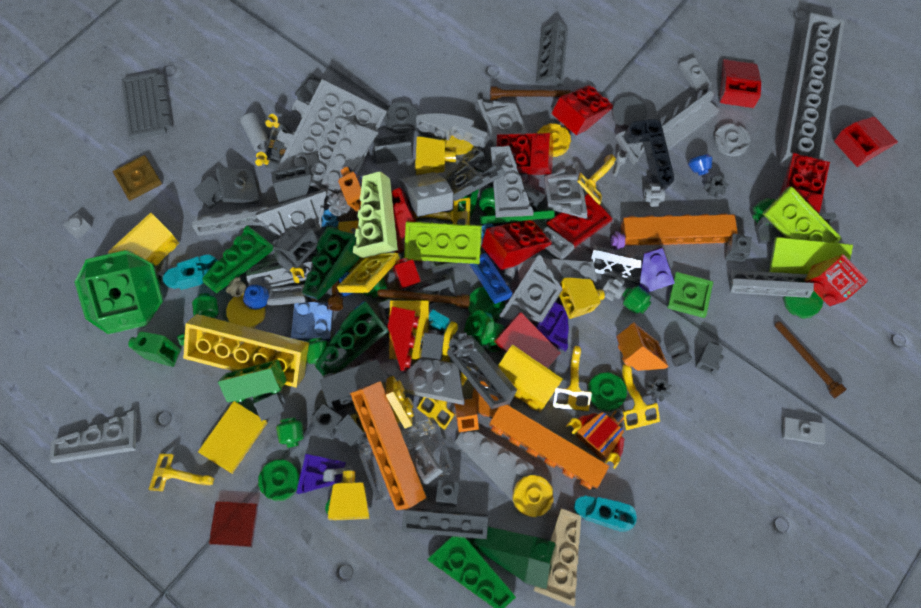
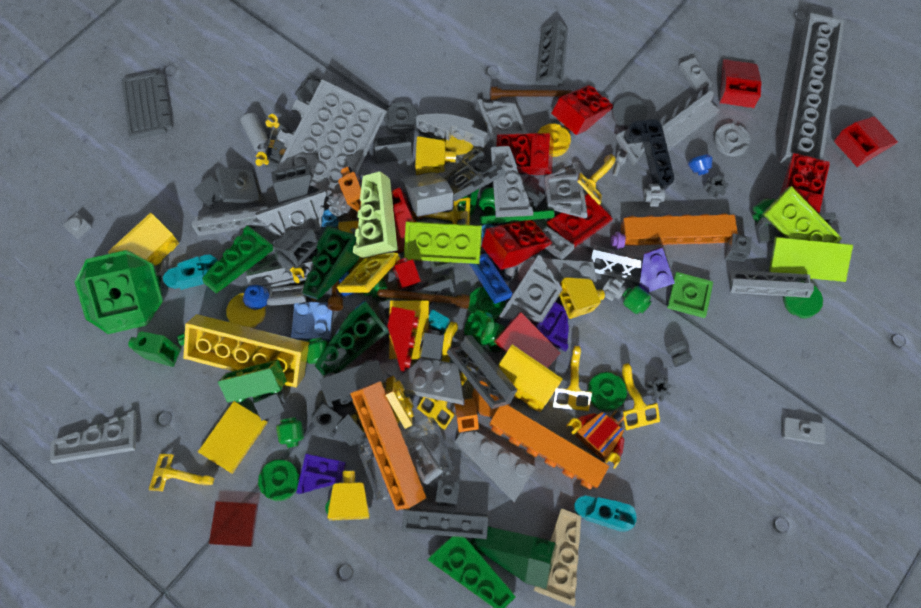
pearl gold tile [112,155,162,201] -> none
green head [192,293,219,318] -> none
dark tan plate [226,277,246,297] -> none
light grey wing [321,120,378,192] -> none
light grey hand [323,466,352,481] -> none
dark grey gear [449,332,474,357] -> none
yellow tile [512,475,554,517] -> none
orange slope [616,322,668,371] -> none
dark grey brick [696,342,724,376] -> none
reddish brown piece [774,321,847,399] -> none
red slope [805,254,868,307] -> none

